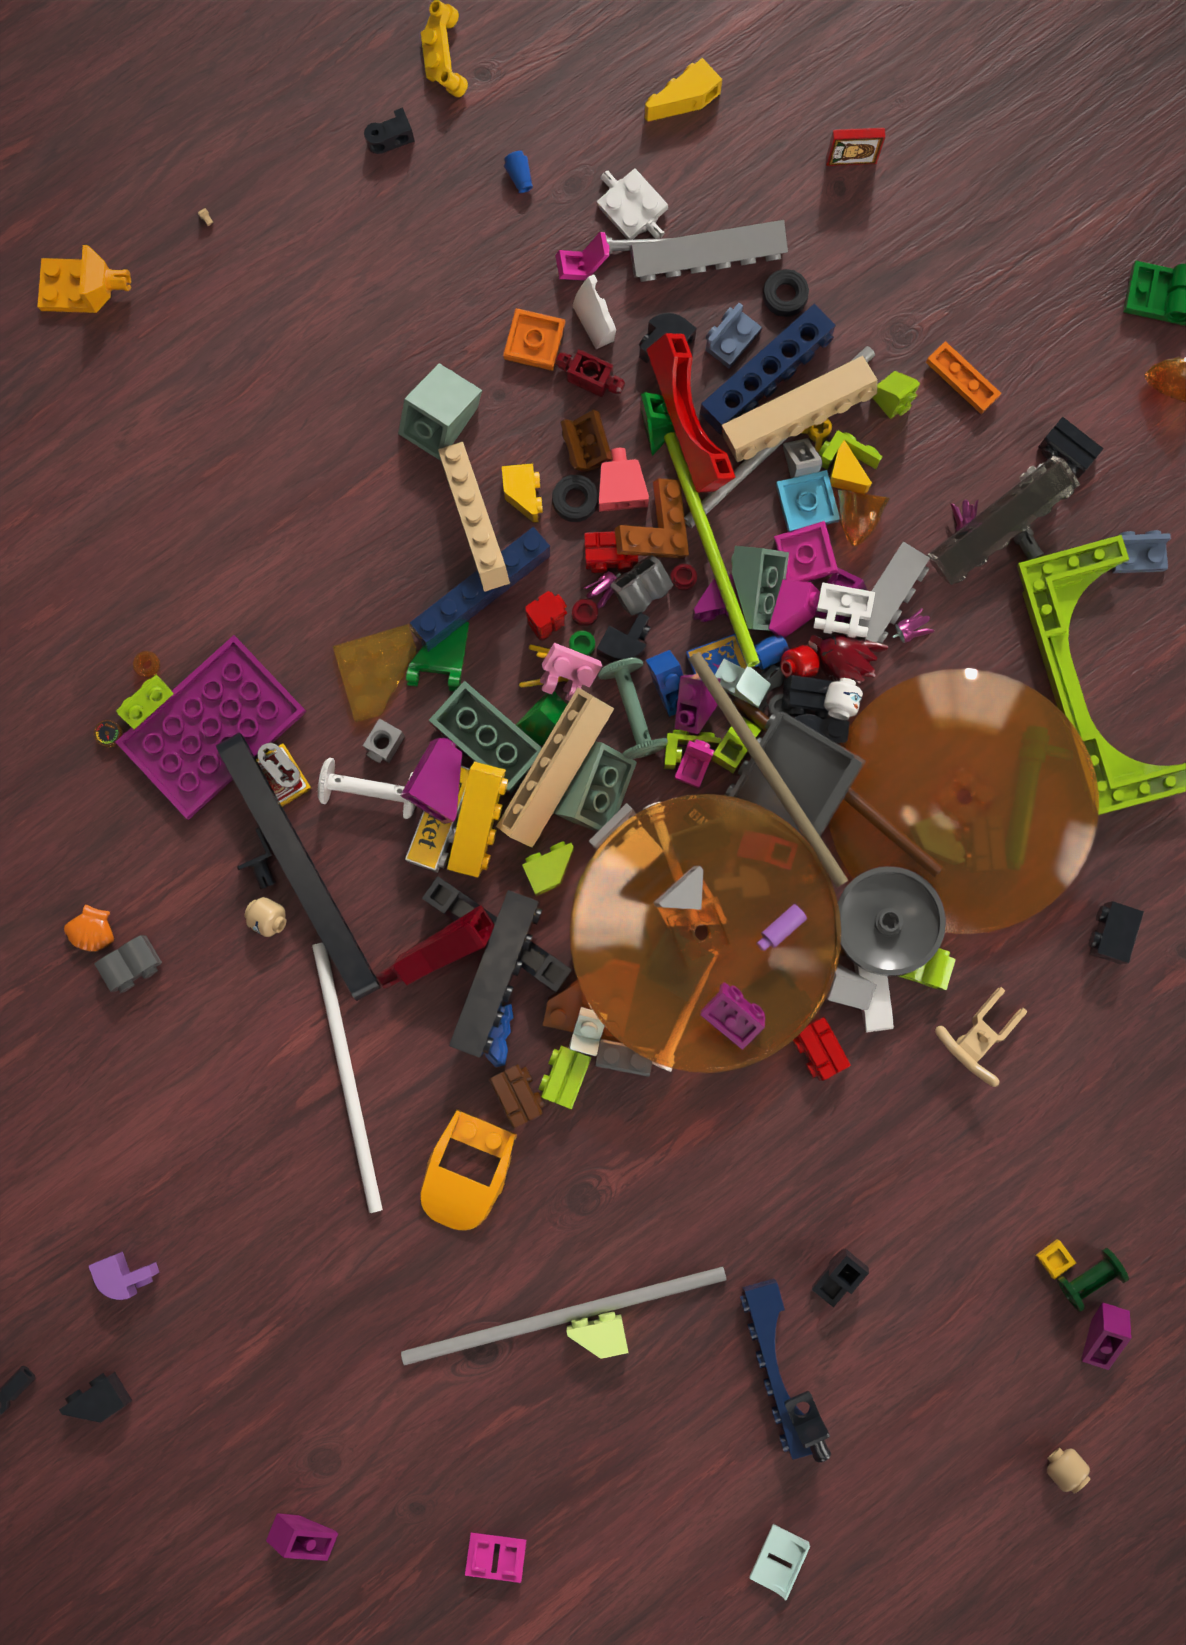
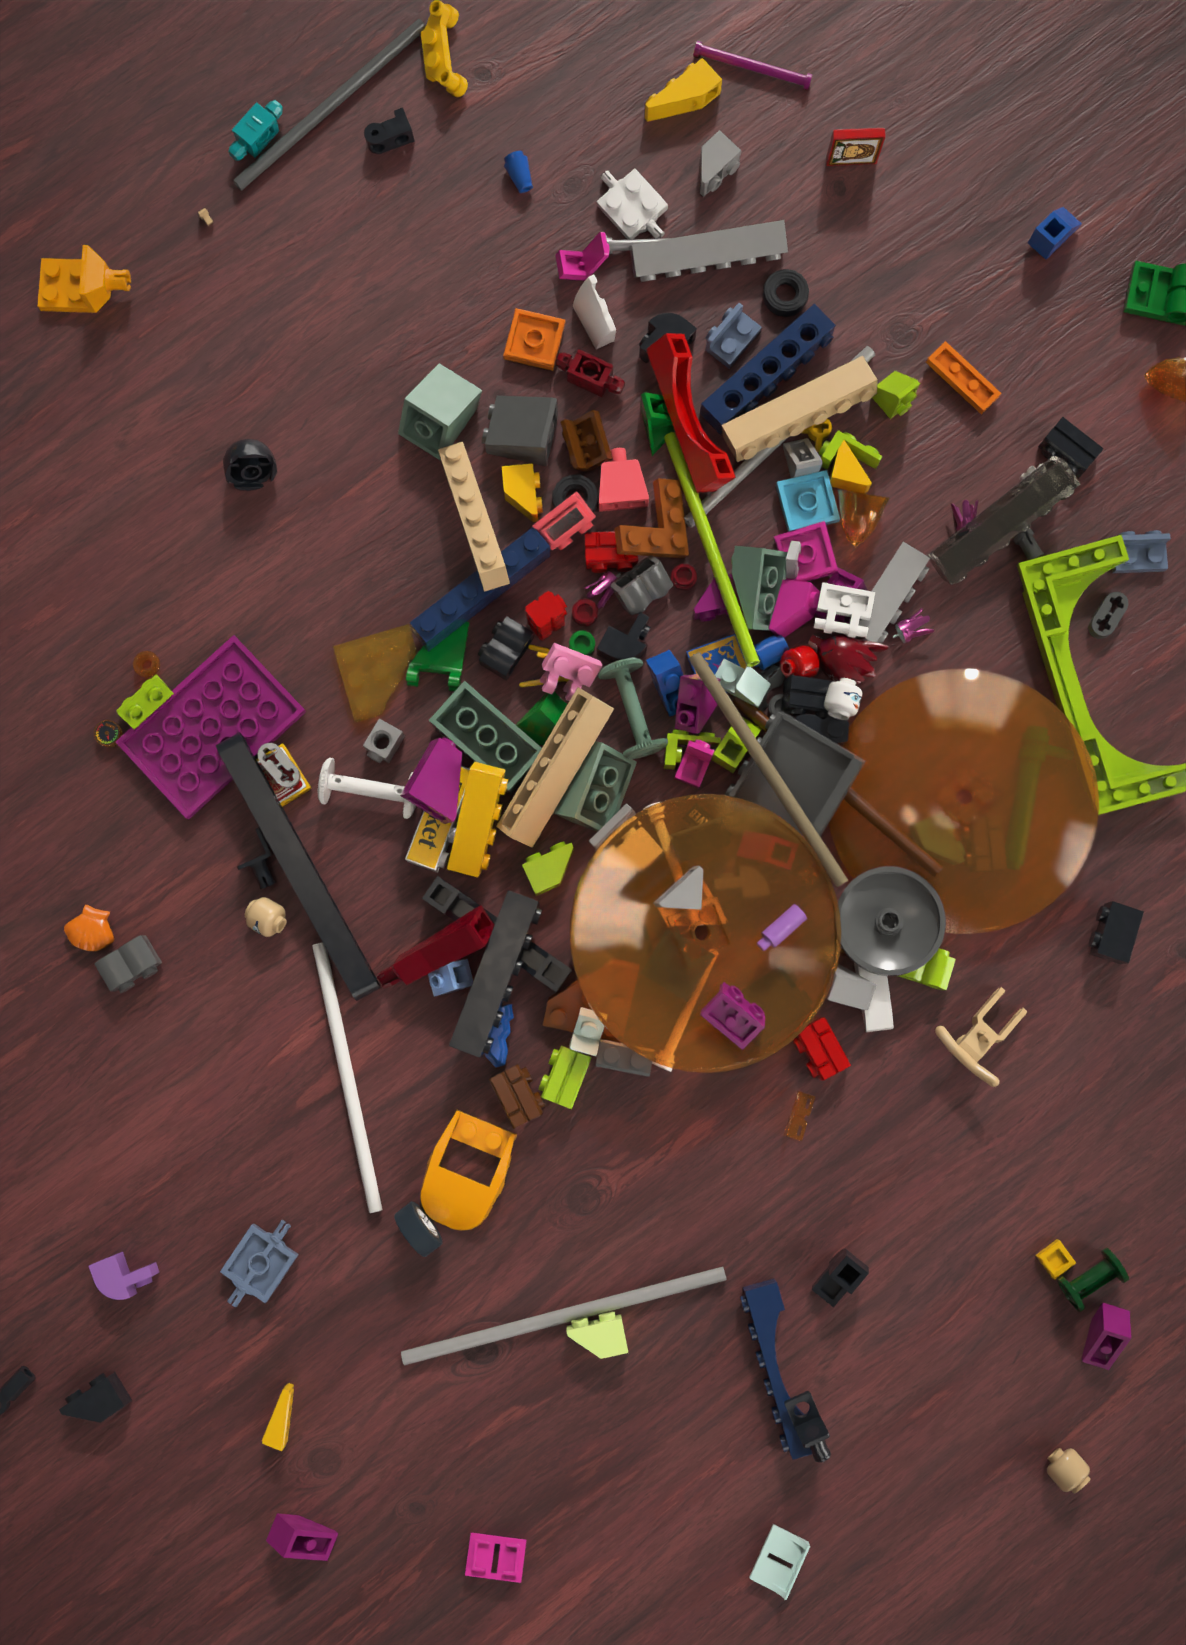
none -> sand blue plate [220,1220,299,1307]
none -> black cylinder [223,439,277,491]
none -> teal piece [228,100,283,161]
none -> dark grey piece [233,19,426,191]
none -> yellow slope [262,1383,294,1451]
none -> black wheel [394,1201,443,1257]
none -> light blue brick [428,959,473,997]
none -> black brick [478,617,534,681]
none -> dark grey slope [482,395,558,467]
none -> coral window [533,492,596,551]
none -> magenta bar [693,40,813,90]
none -> light grey slope [700,130,741,197]
none -> clear orange piece [784,1091,815,1141]
none -> light grey tile [786,541,801,579]
none -> blue slope [1028,207,1082,260]
none -> dark grey beam [1088,592,1128,639]

